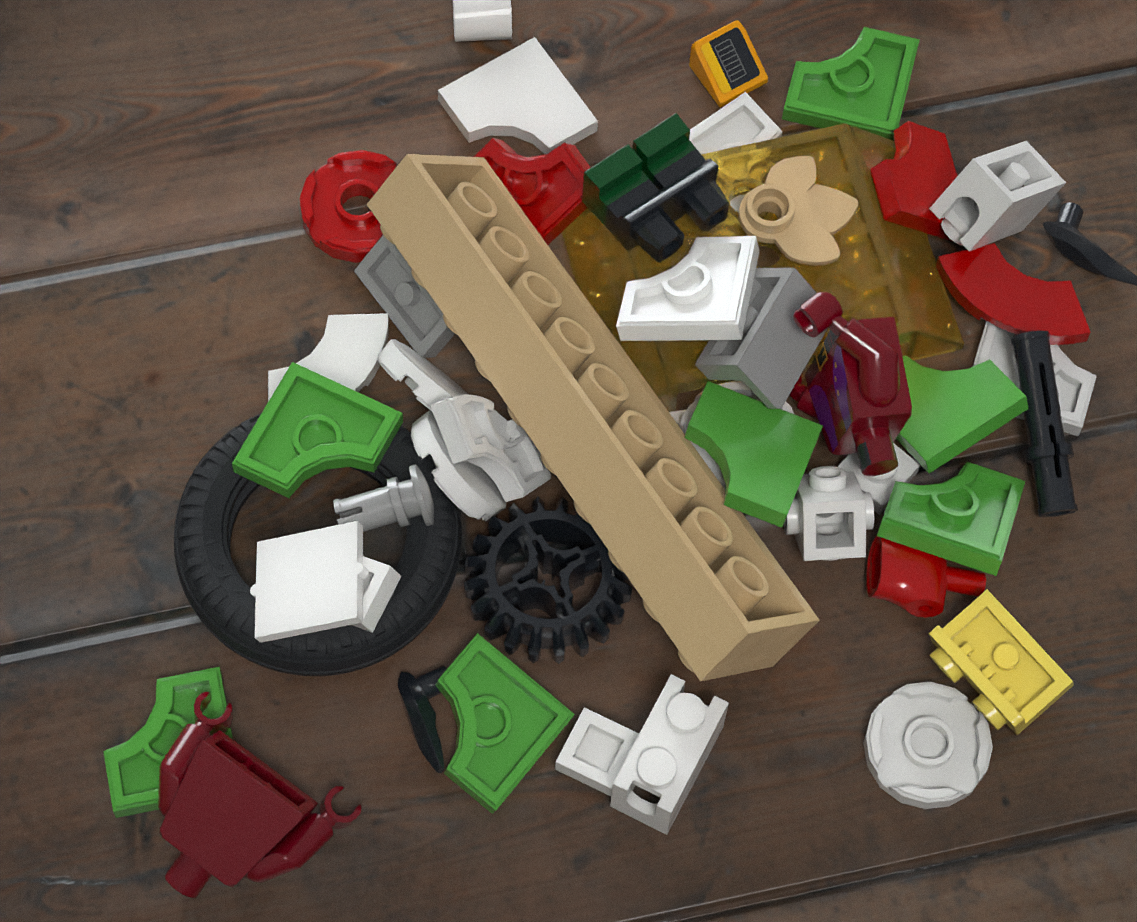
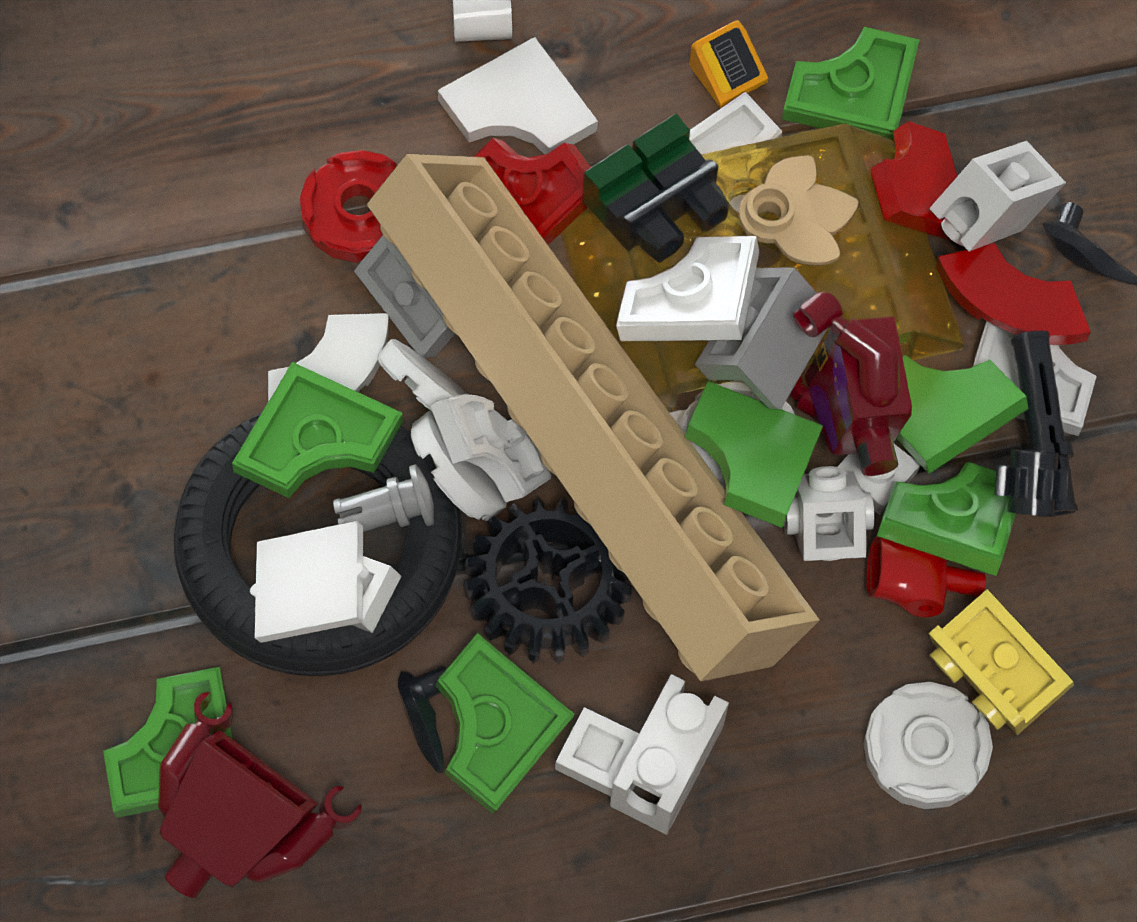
none -> black gear [994,449,1071,516]

